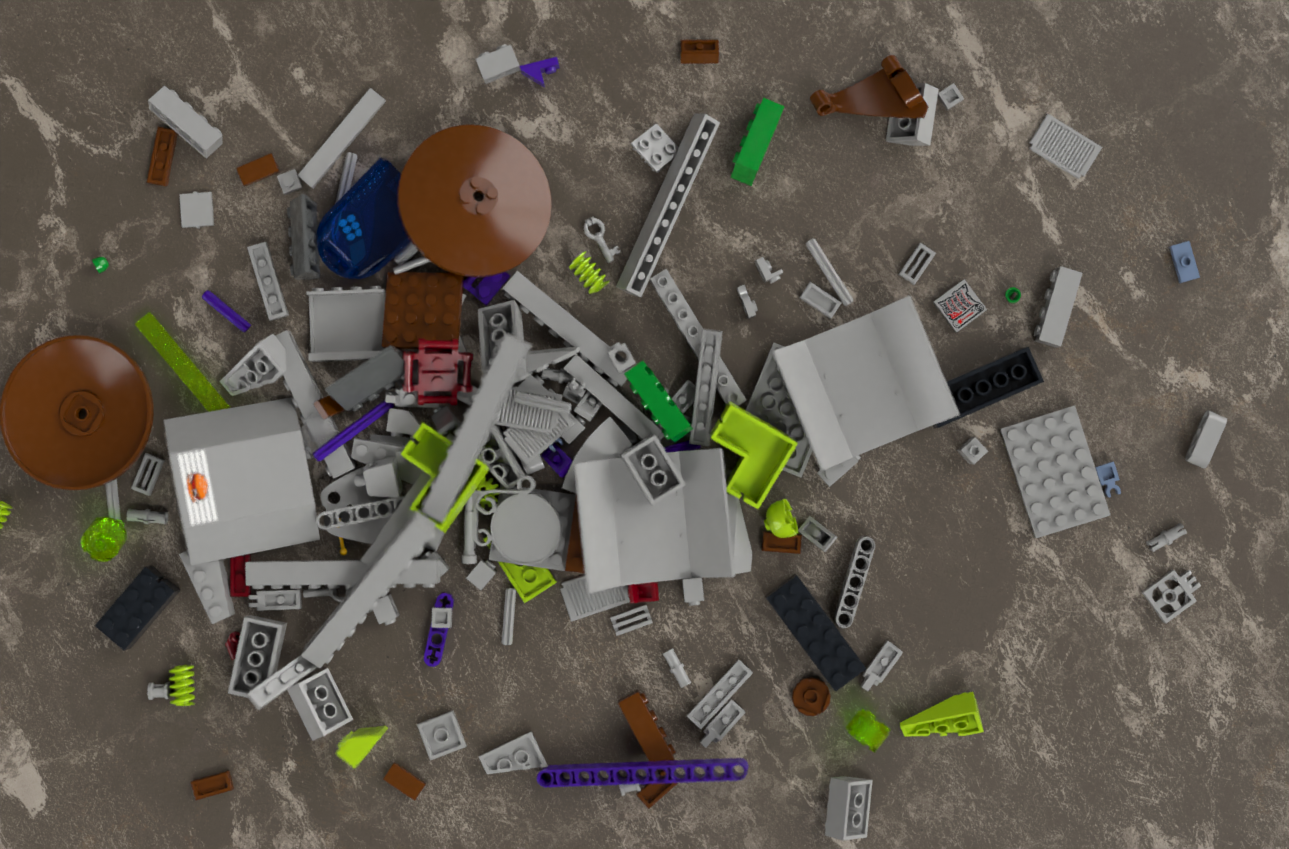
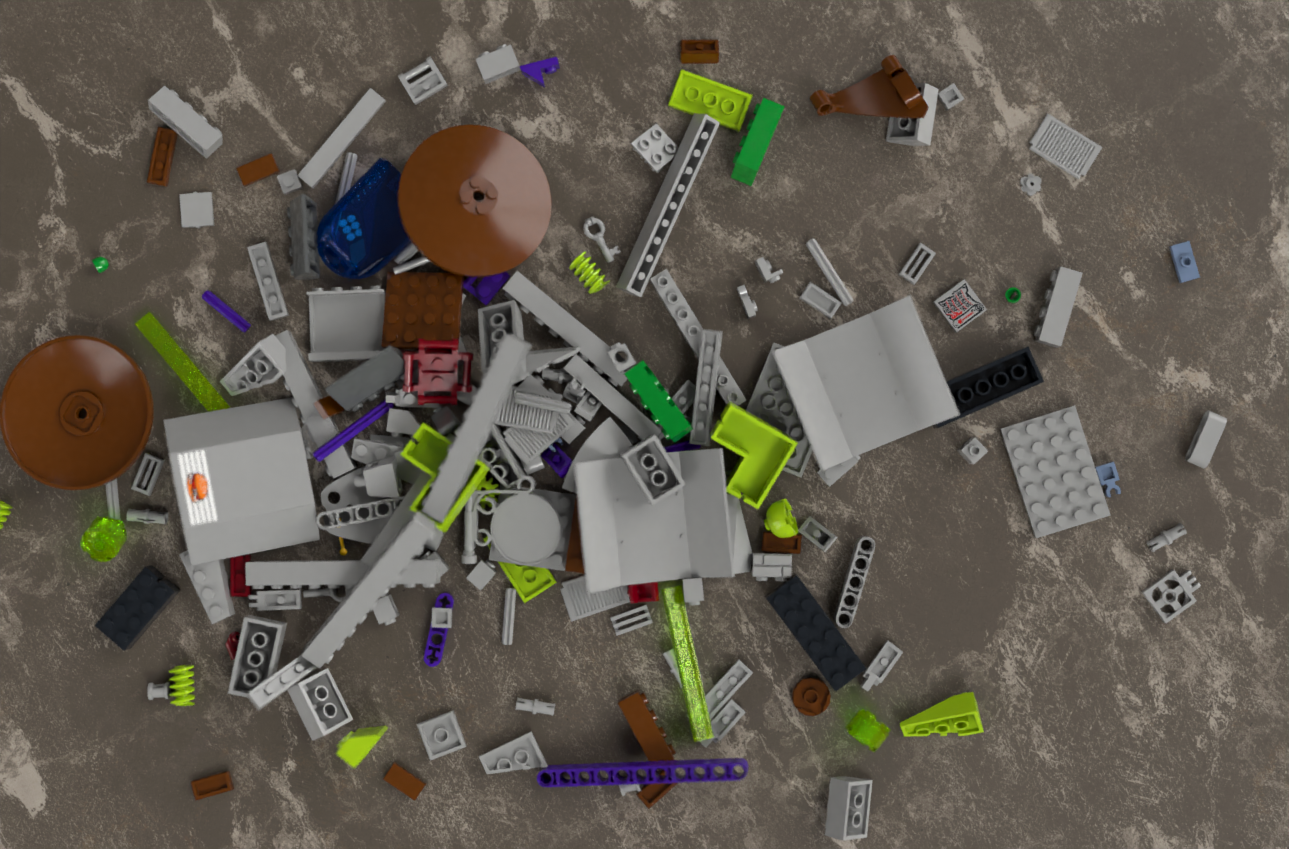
none -> light grey plate [398,56,448,105]
none -> light grey pin [515,697,555,716]
none -> clear neon green tile [661,585,714,742]
none -> lime tile [668,69,753,132]
none -> light grey brick [752,553,792,581]
none -> light grey plant [1020,174,1042,196]

